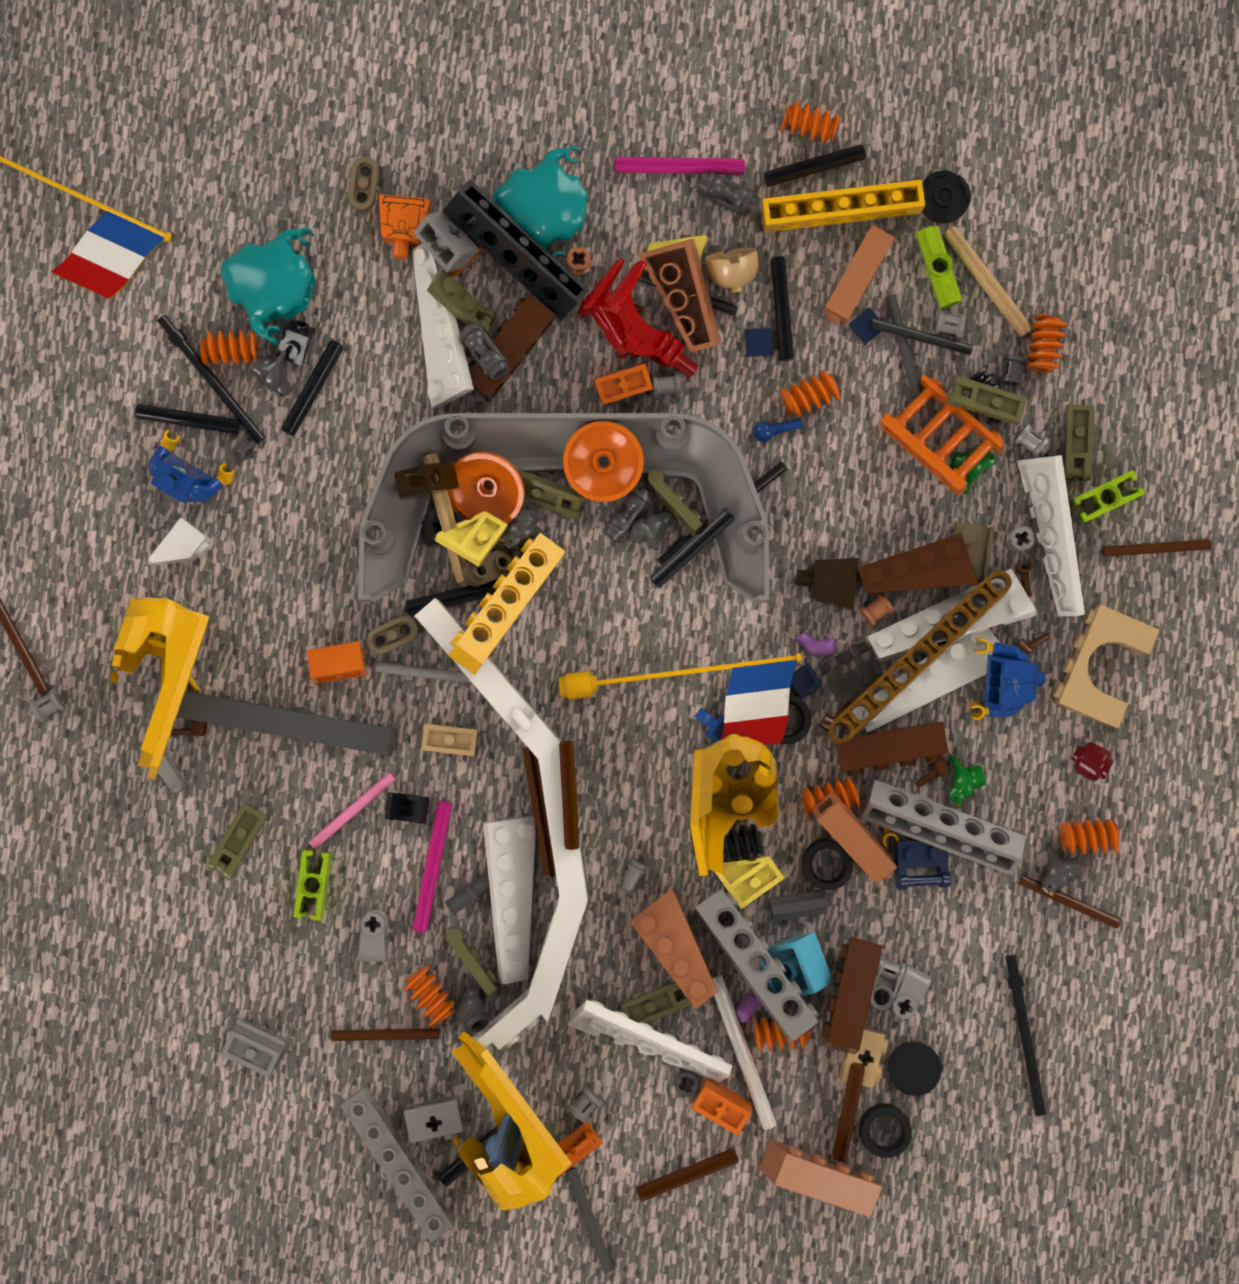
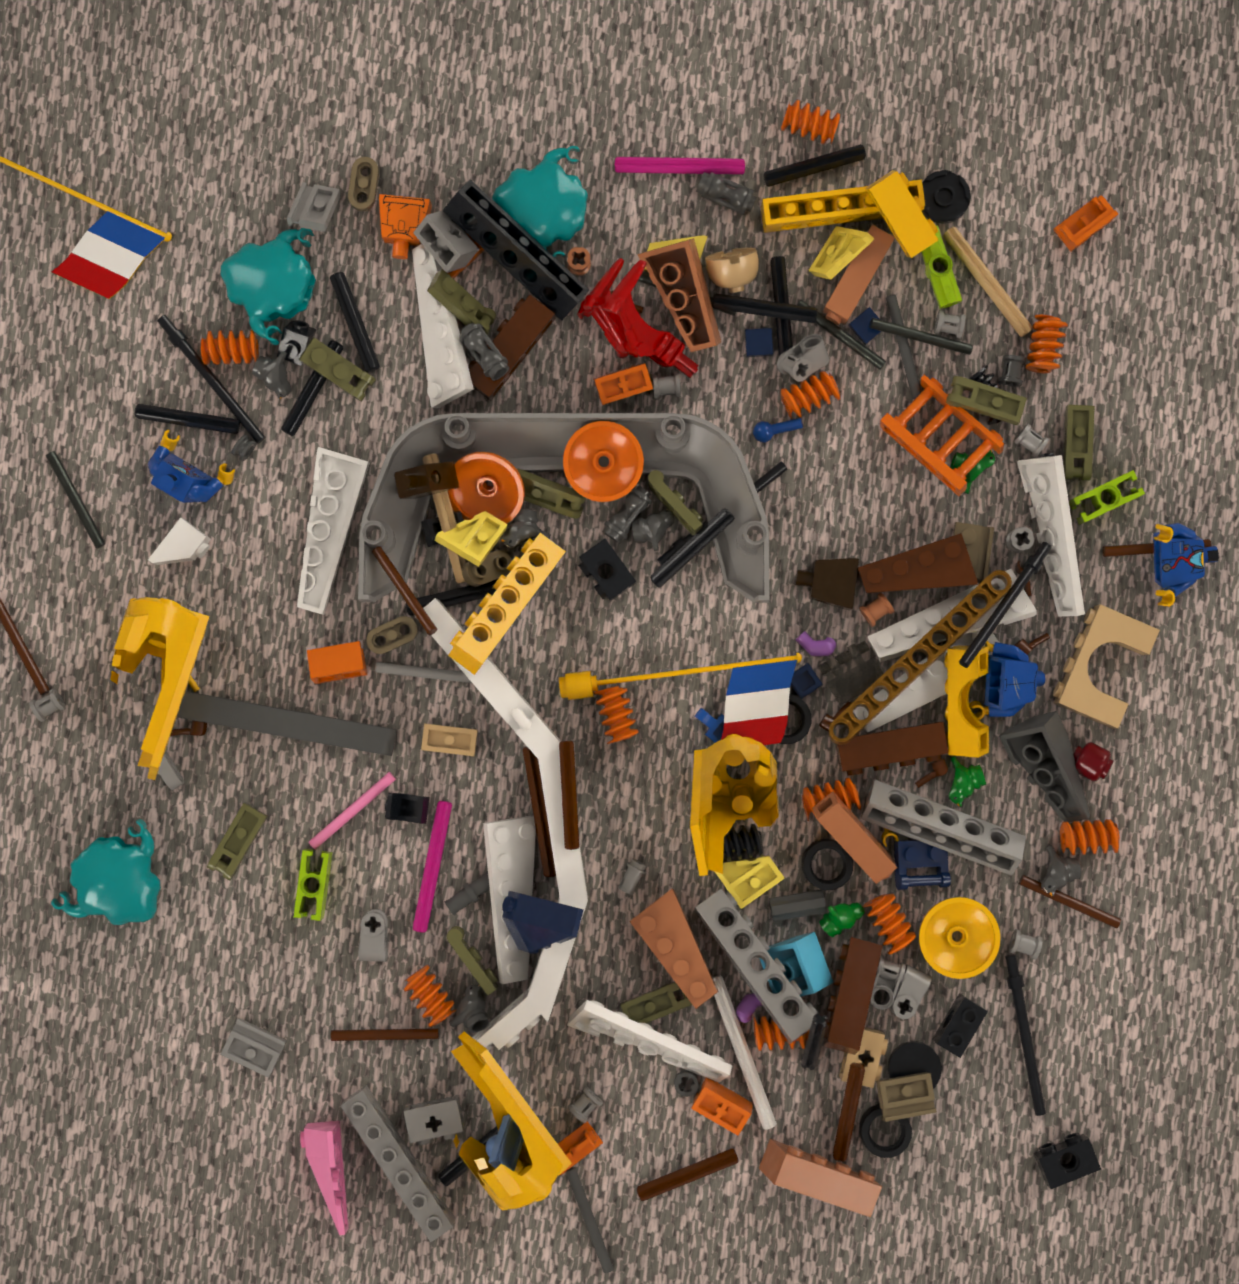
none -> pearl dark grey bar [46,451,106,549]
none -> teal piece [51,819,161,925]
none -> light grey plate [287,182,340,232]
none -> white wing [297,447,370,615]
none -> olive plate [298,337,376,402]
none -> bright pink wedge [300,1121,349,1235]
none -> black axle [330,272,380,372]
none -> reddish brown bar [372,546,437,635]
none -> dark blue wedge [502,891,584,954]
none -> black brick [578,538,636,602]
none -> orange piece [593,686,639,744]
none -> black axle [712,293,818,323]
none -> light grey piece [777,334,830,382]
none -> pearl dark grey bar [797,299,887,370]
none -> black axle [801,1013,828,1070]
none -> light yellow wing [809,226,874,280]
none -> green animal [819,902,865,937]
none -> orange piece [863,893,916,955]
none -> yellow brick [865,170,938,258]
none -> dark tan plate [876,1072,937,1122]
none -> yellow dish [919,897,1000,979]
none -> black brick [932,993,988,1058]
none -> yellow arch [945,645,989,758]
none -> black bar [959,542,1052,668]
none -> dark grey wedge [999,711,1090,822]
none -> light grey bush [1009,929,1043,960]
none -> black brick [1034,1133,1101,1189]
none -> orange hinge [1053,195,1118,252]
none -> blue torso [1153,523,1219,607]

